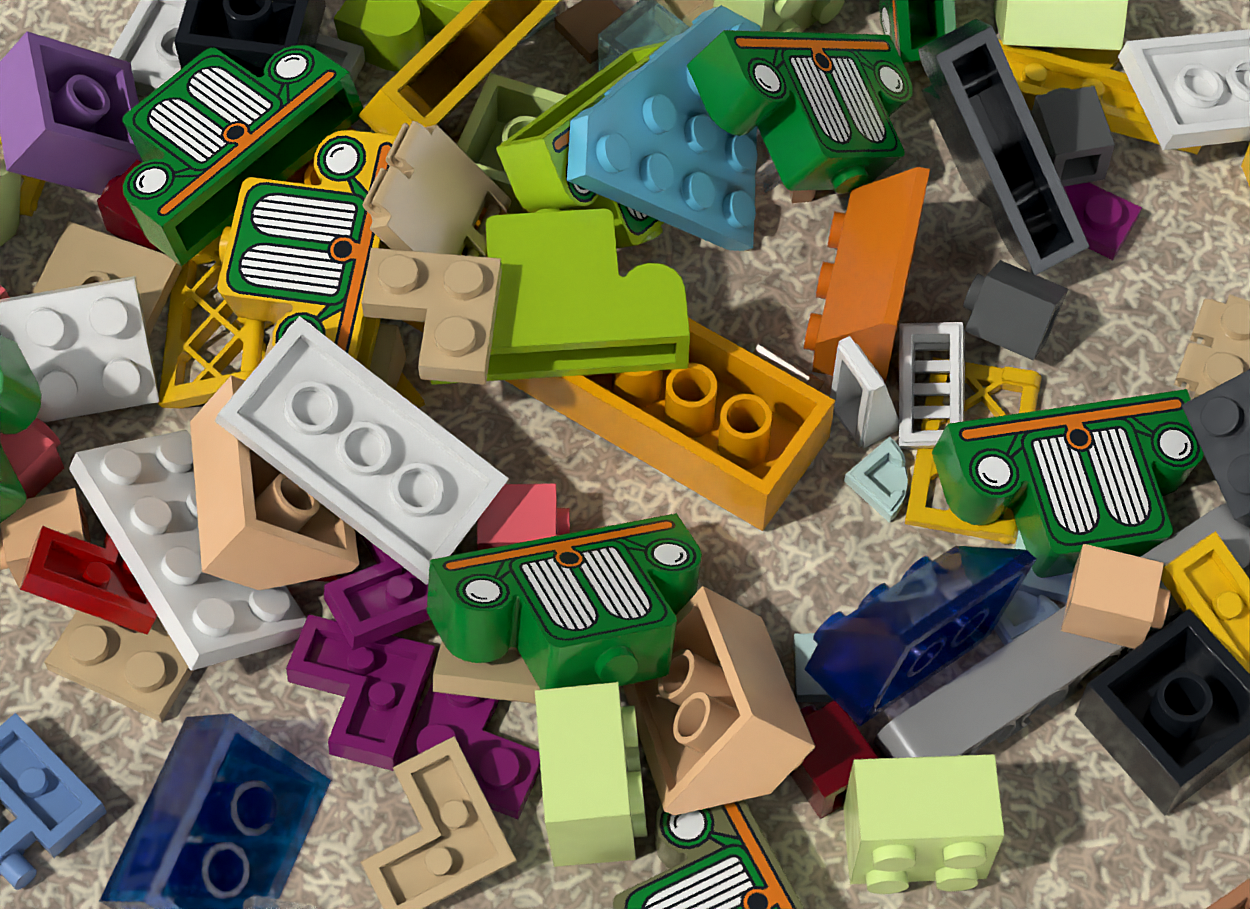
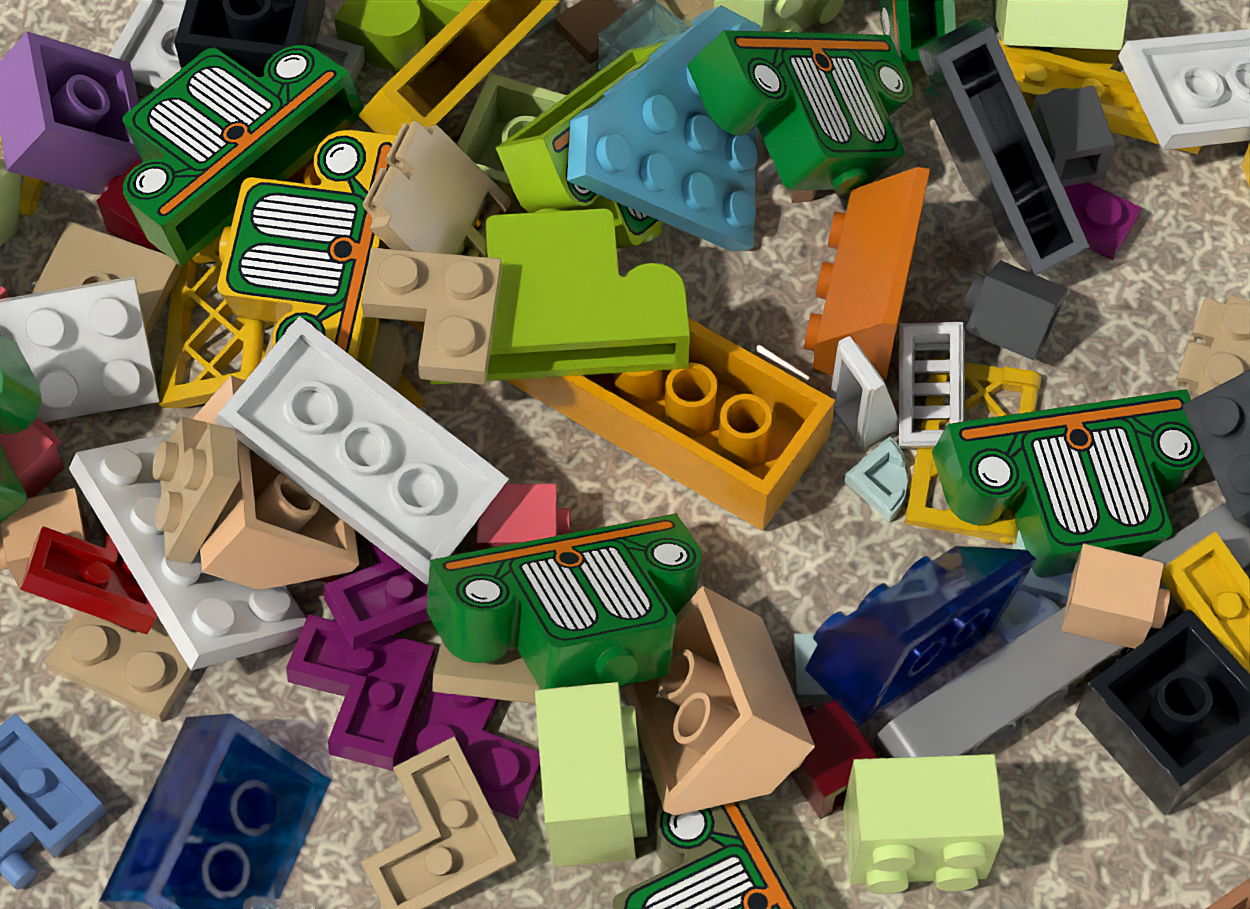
none -> tan plate [152,417,240,564]

